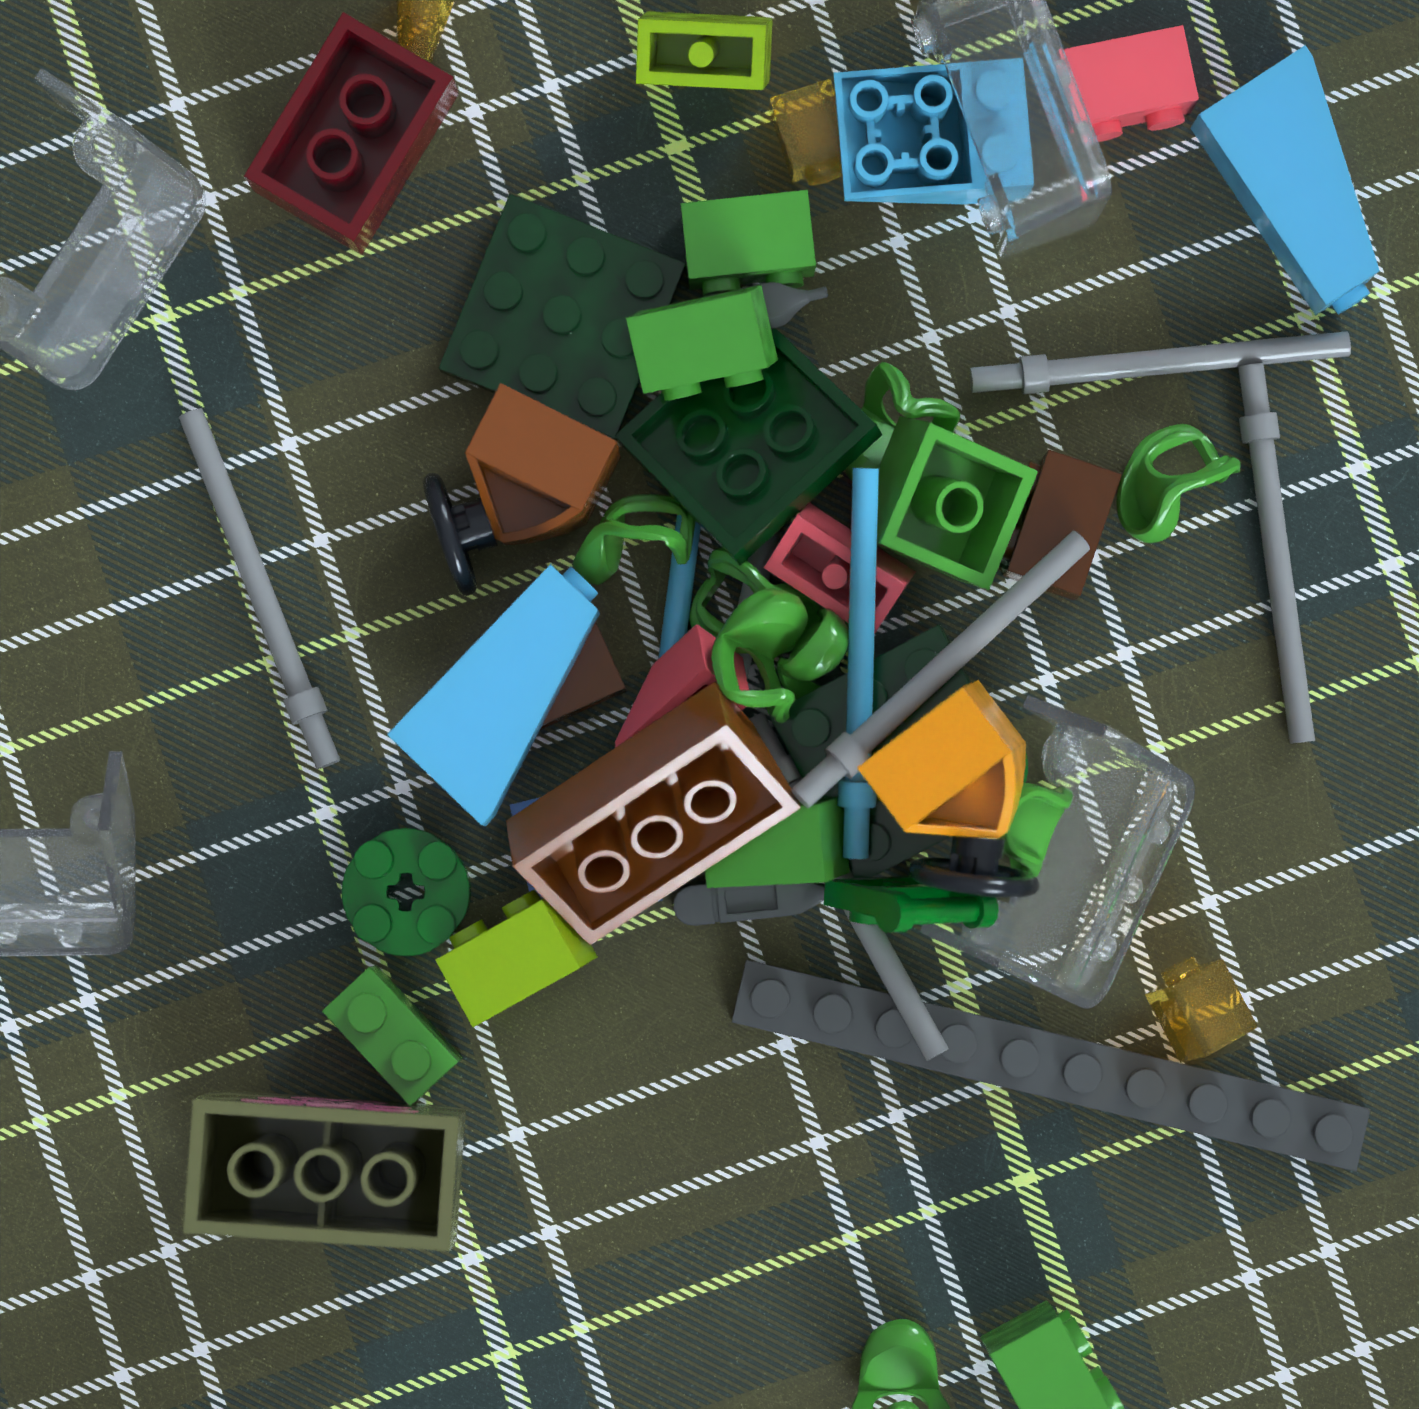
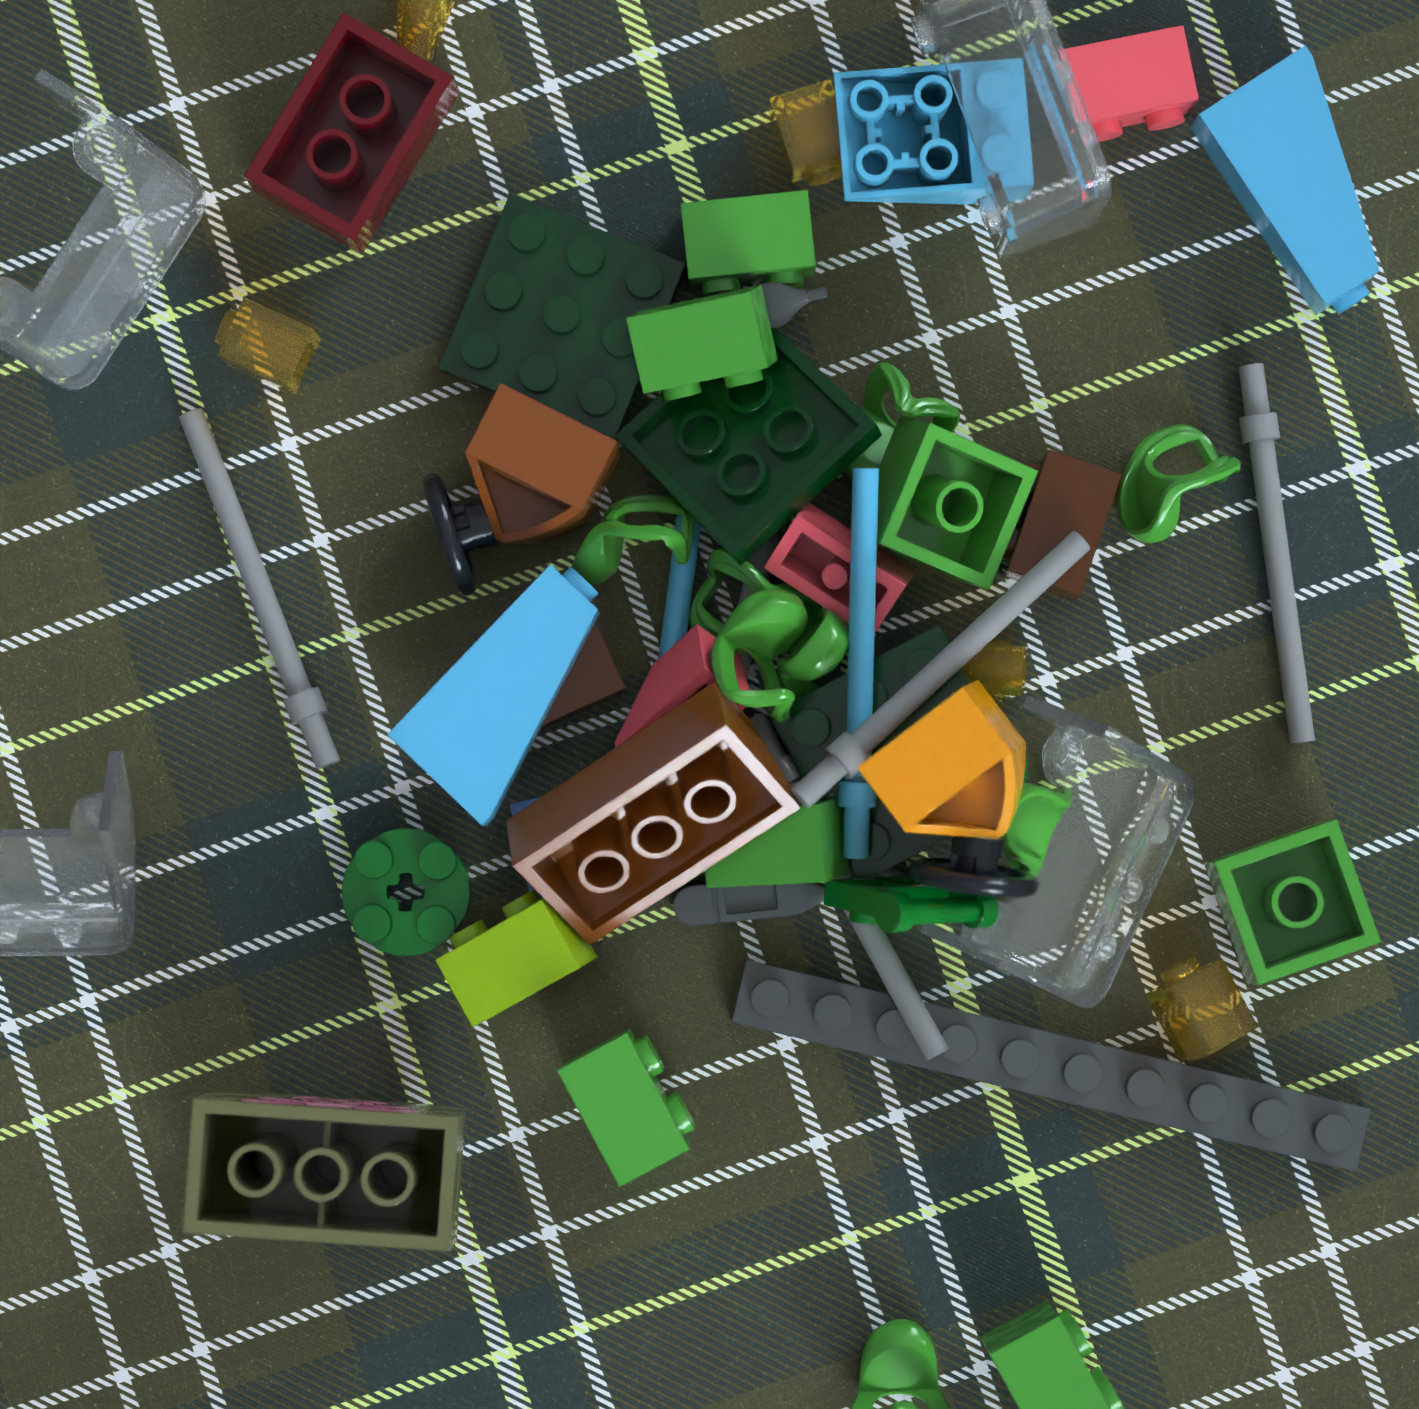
bright green brick [322,965,463,1106] -> none
lime brick [636,11,773,90] -> none
light grey bar [970,331,1351,395] -> none
none -> clear yellow brick [215,297,321,395]
none -> bright green brick [557,1028,696,1187]
none -> clear yellow cone [963,638,1028,702]
none -> bright green brick [1204,819,1381,986]

